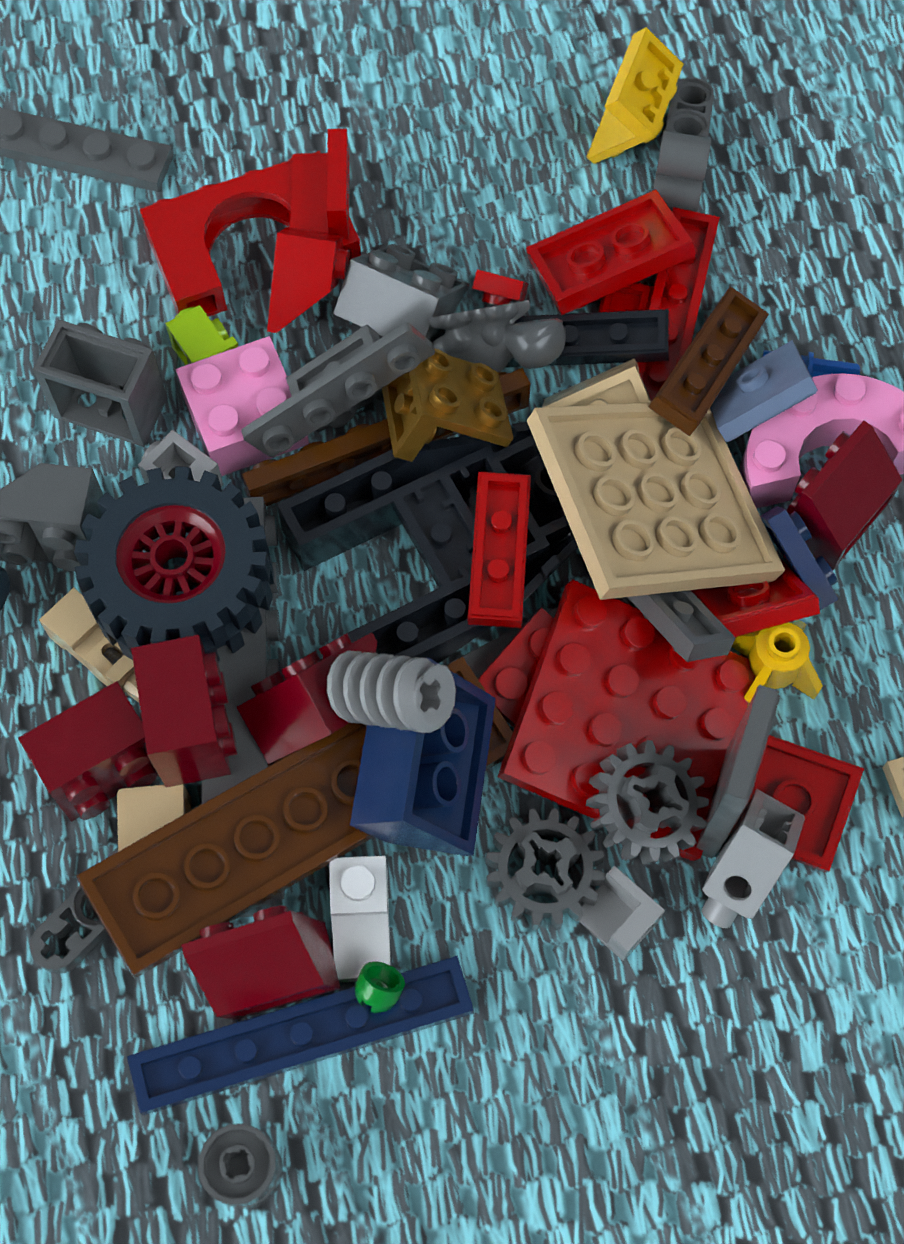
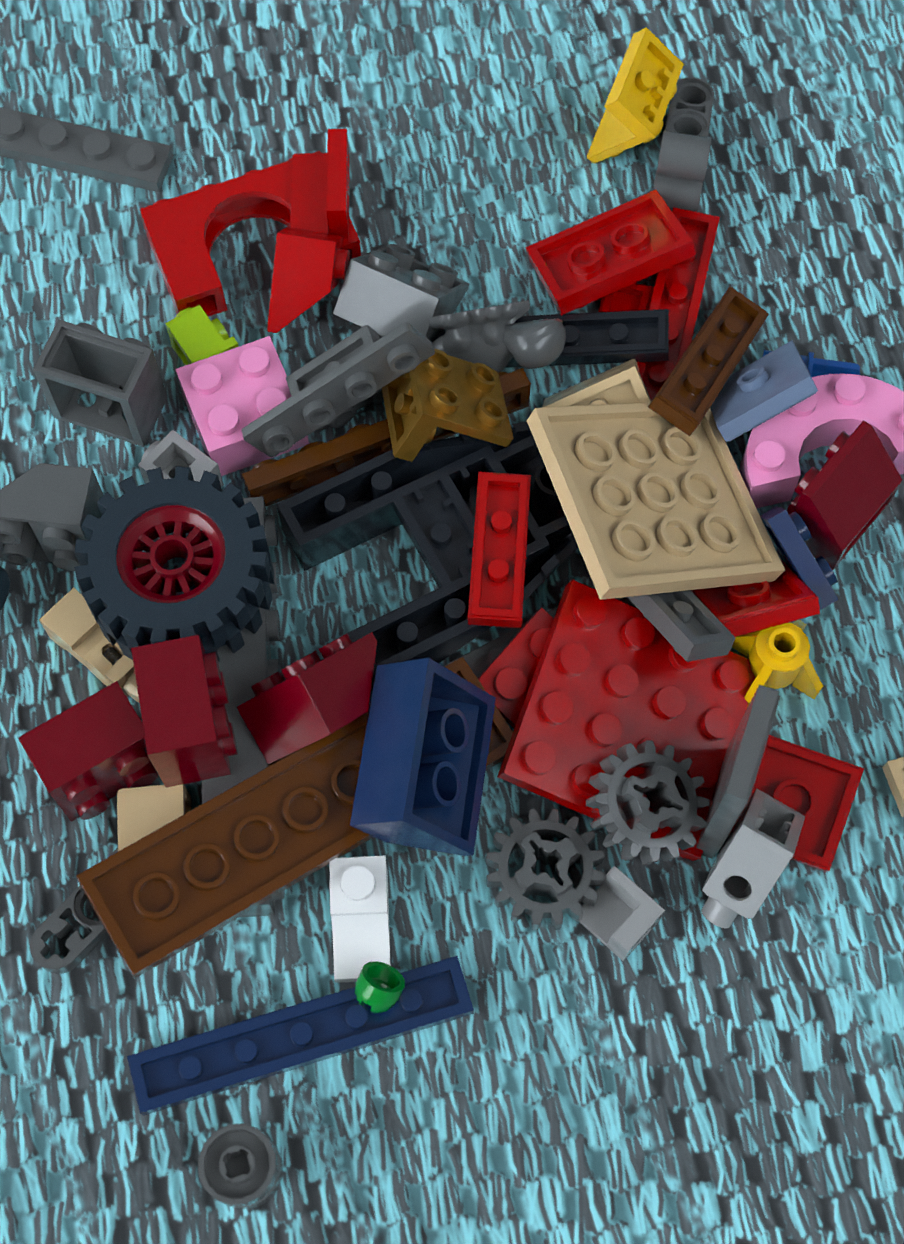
dark red slope [181,906,341,1020] -> none
light grey piece [327,650,456,733] -> none
red plate [472,269,529,305] -> none

